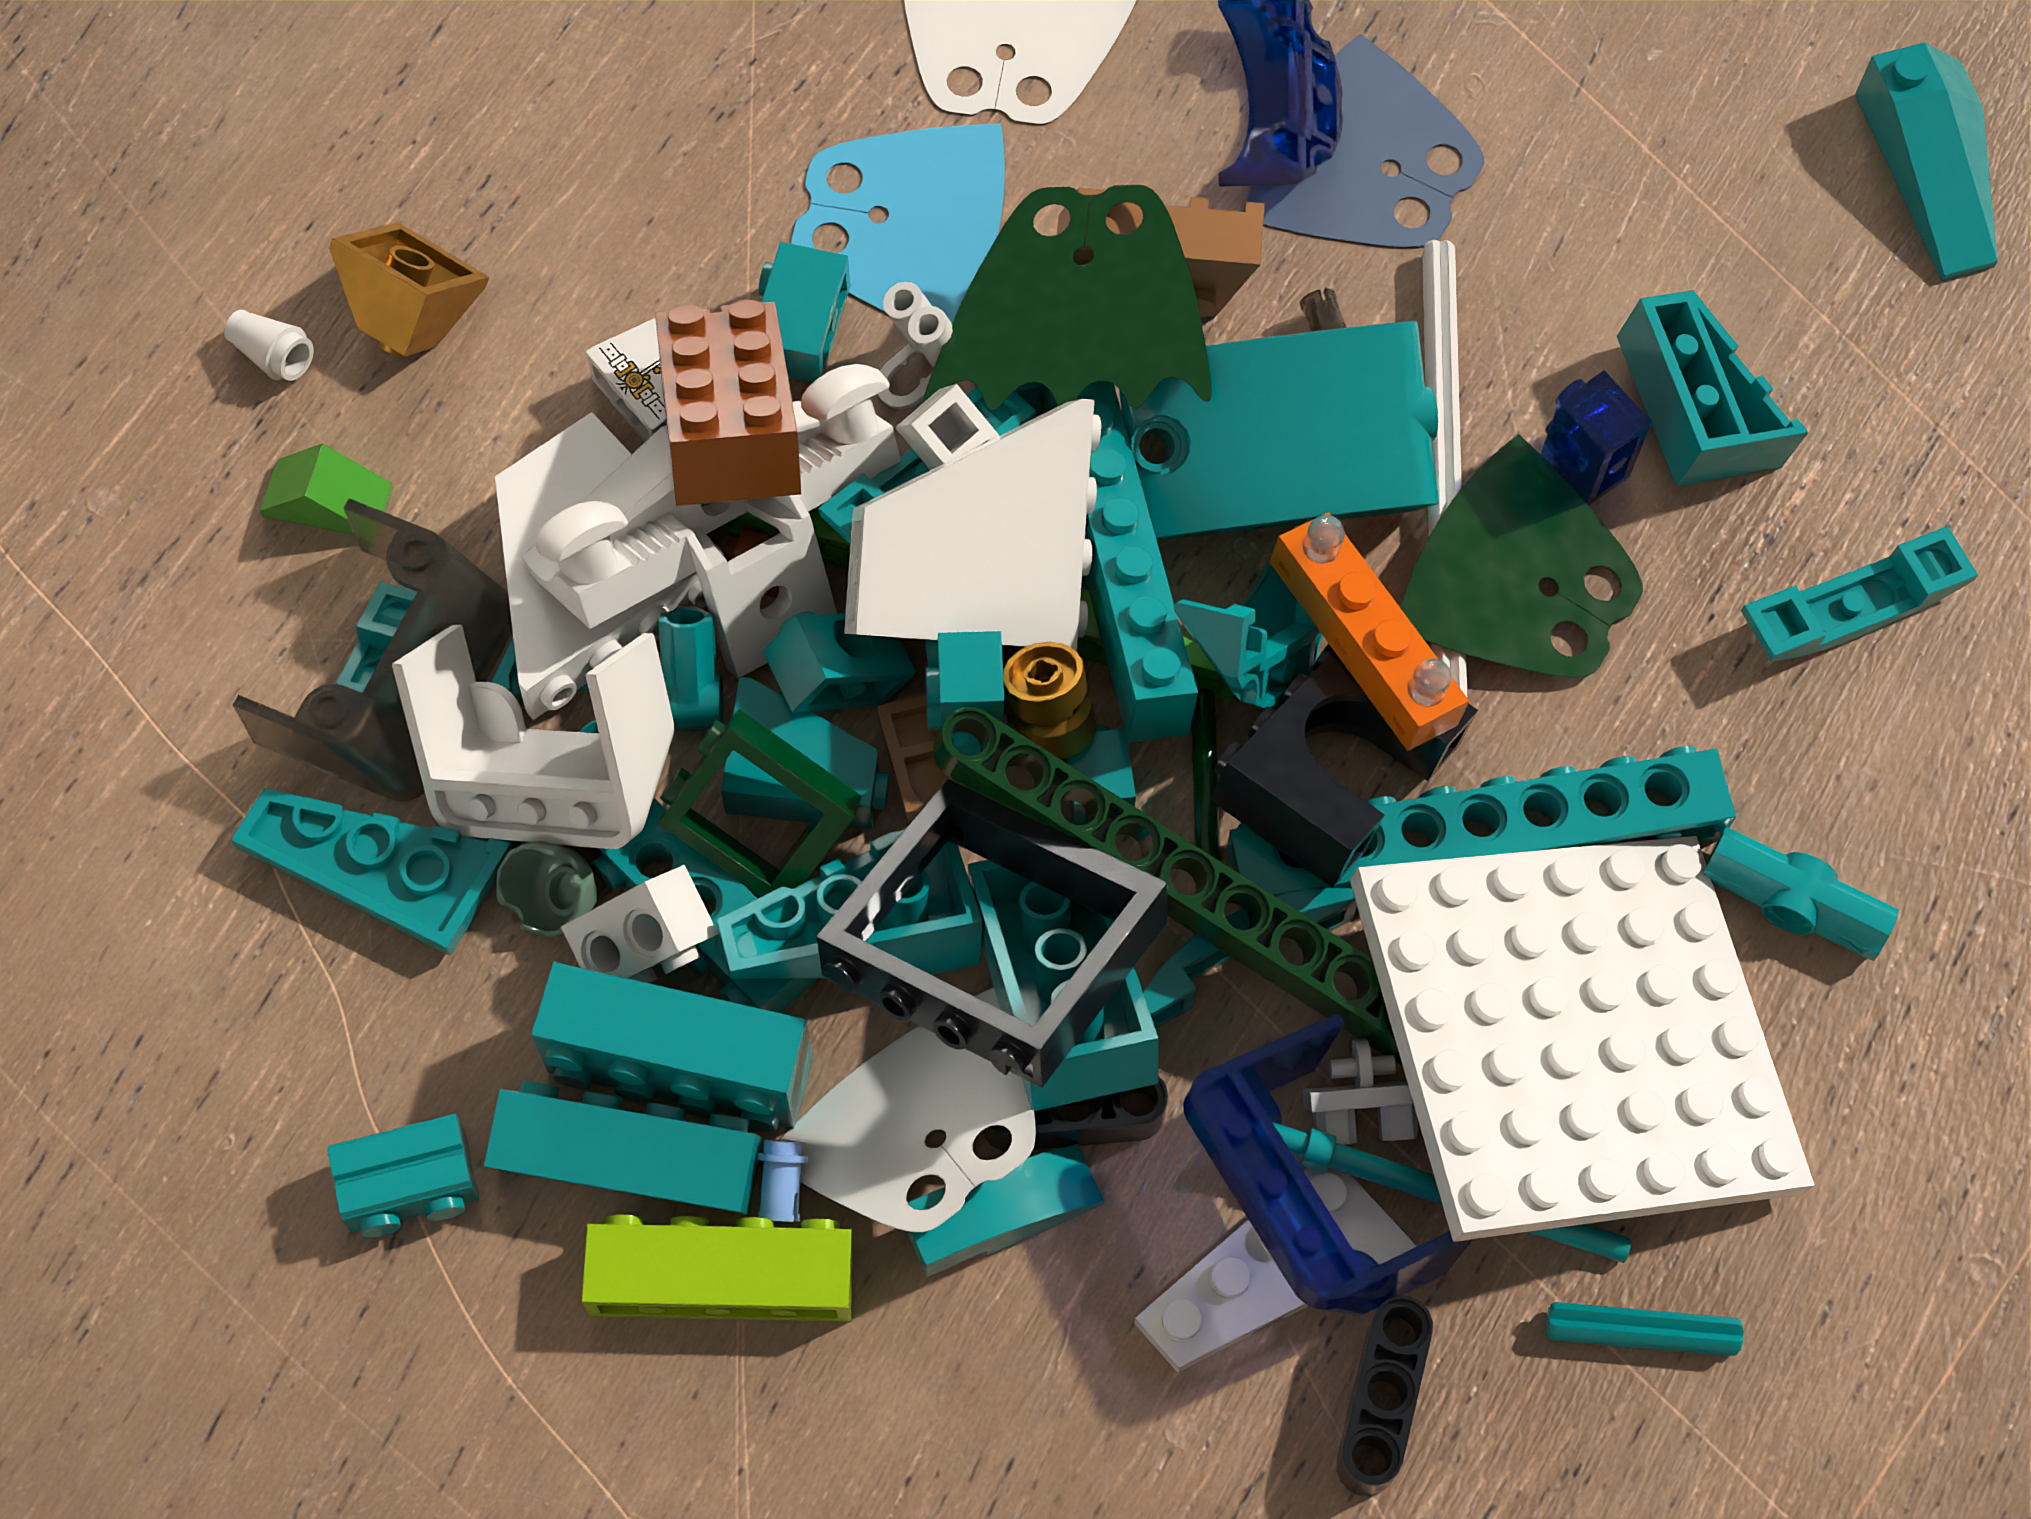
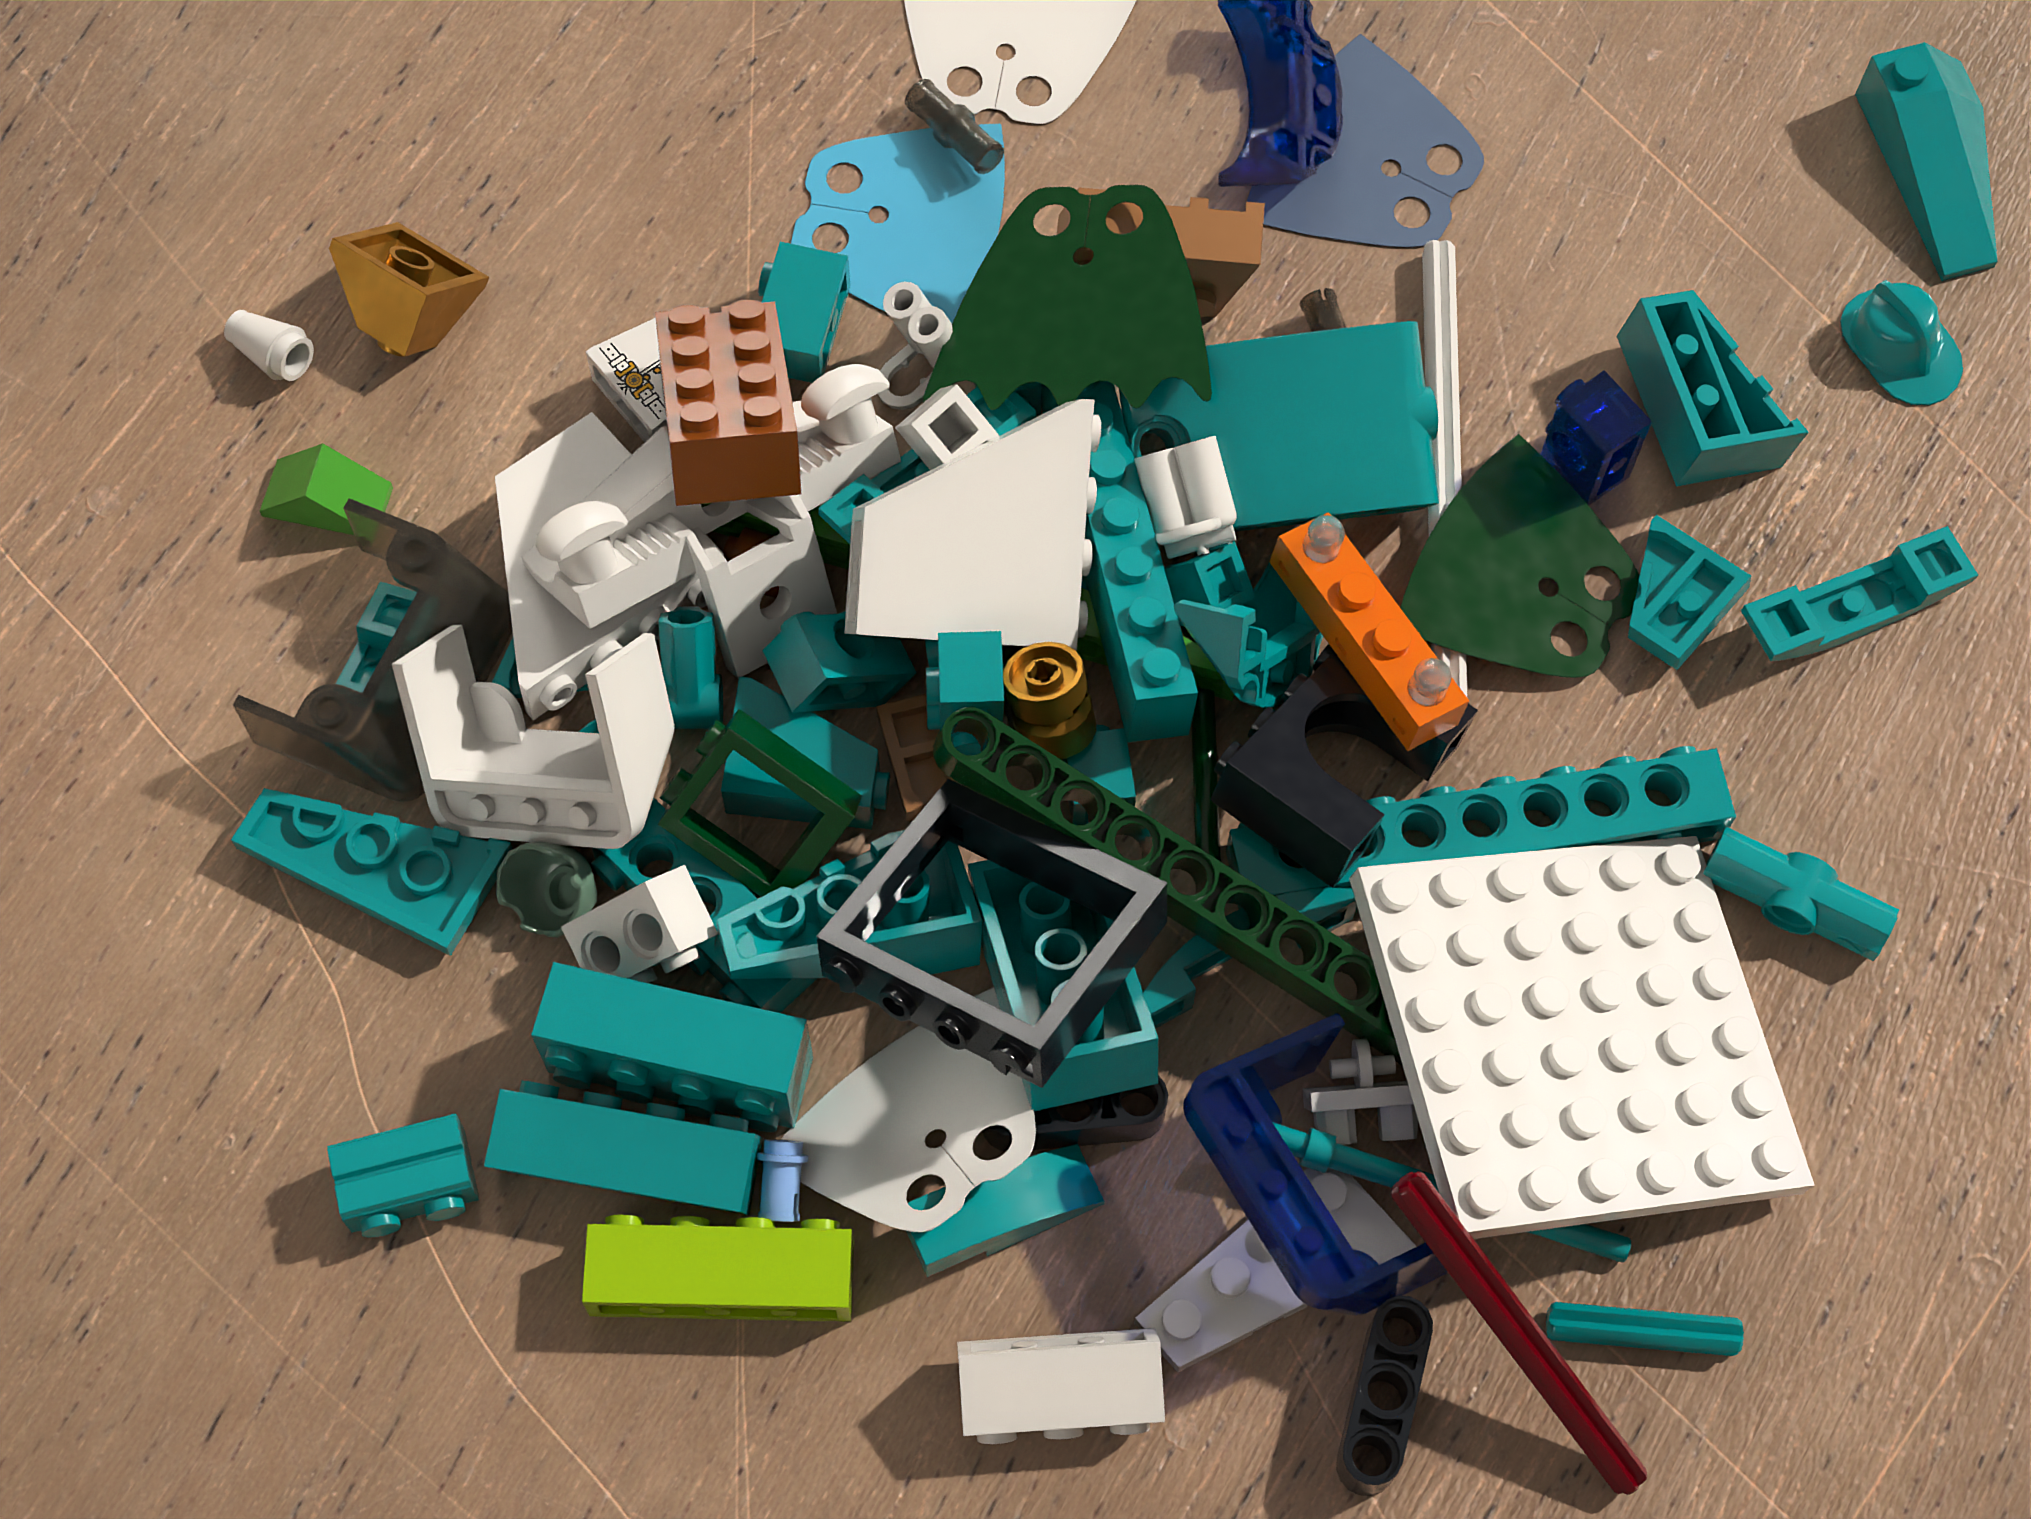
none -> clear smoke pin [904,79,1004,174]
none -> white brick [957,1328,1165,1444]
none -> white piece [1134,436,1237,559]
none -> teal panel [1164,541,1256,626]
none -> dark red axle [1391,1171,1648,1495]
none -> teal wing [1628,515,1752,670]
none -> teal piece [1840,280,1963,406]

